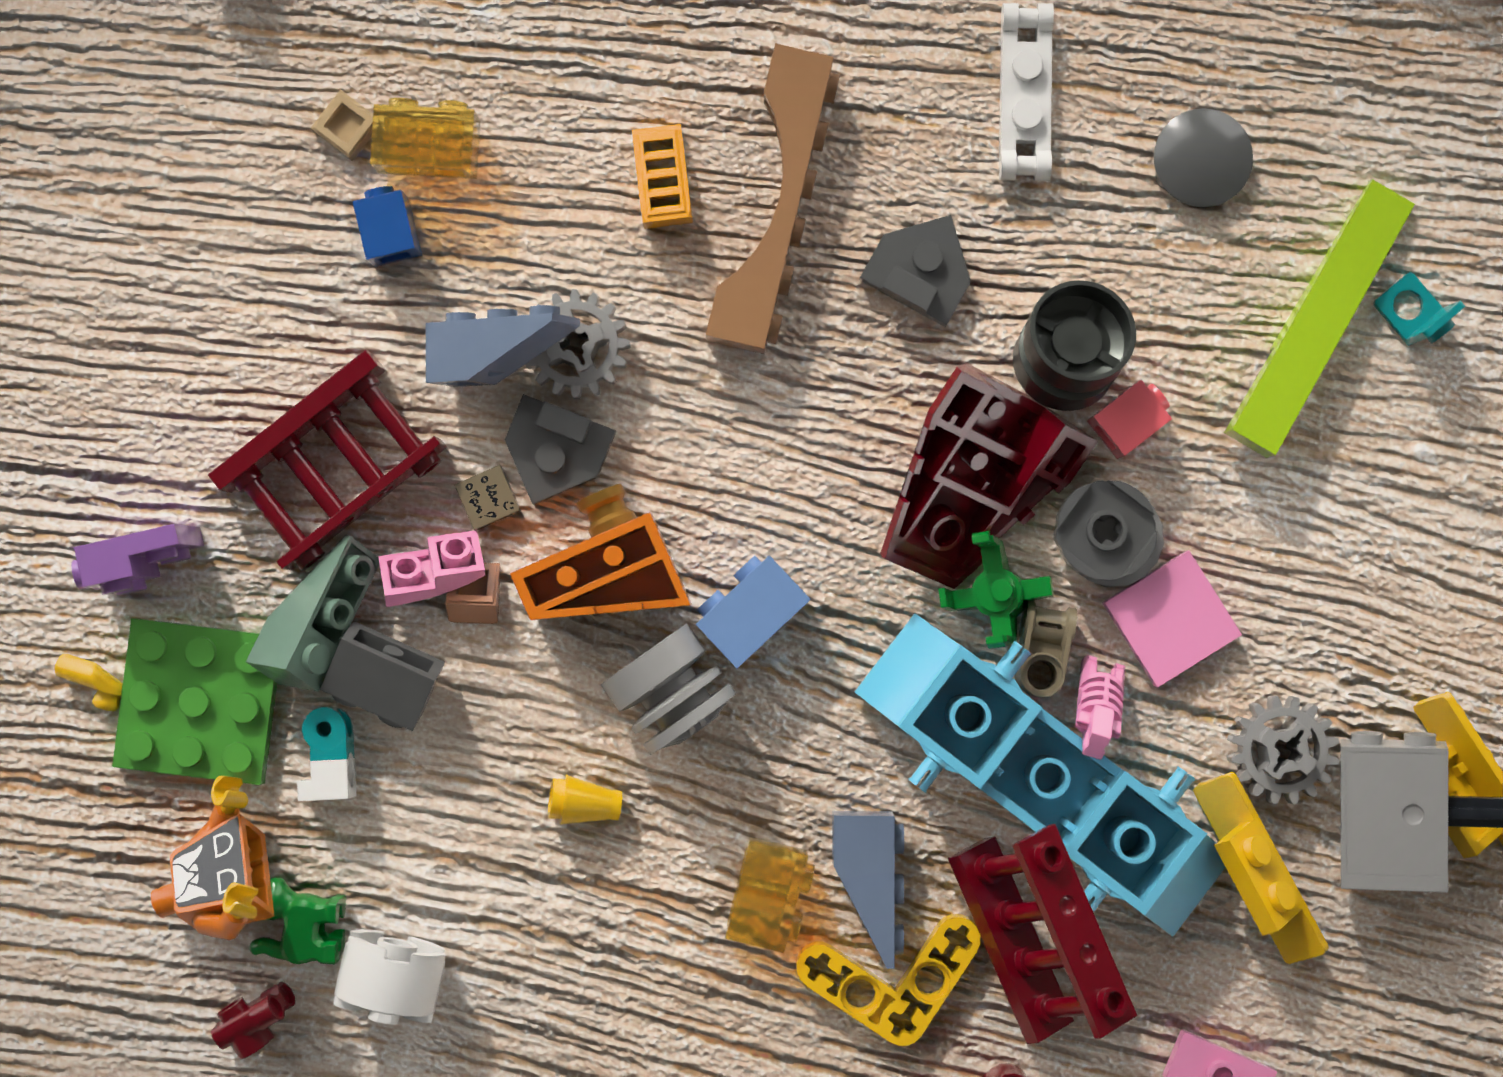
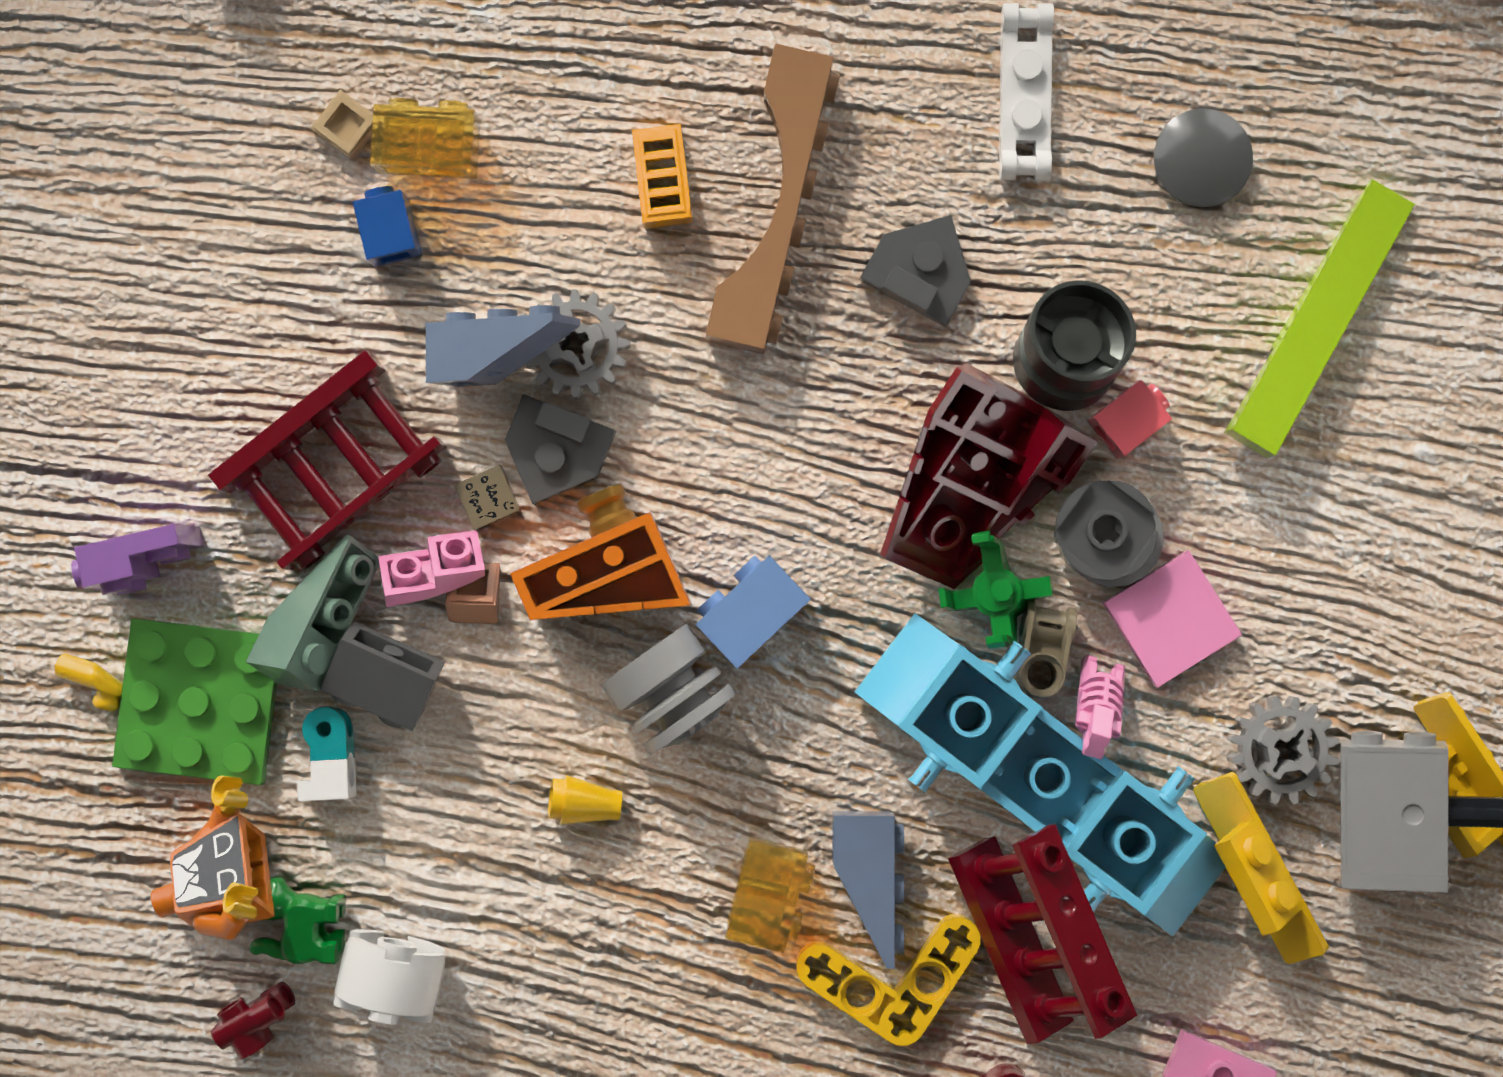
teal bracket [1373,272,1465,346] -> none

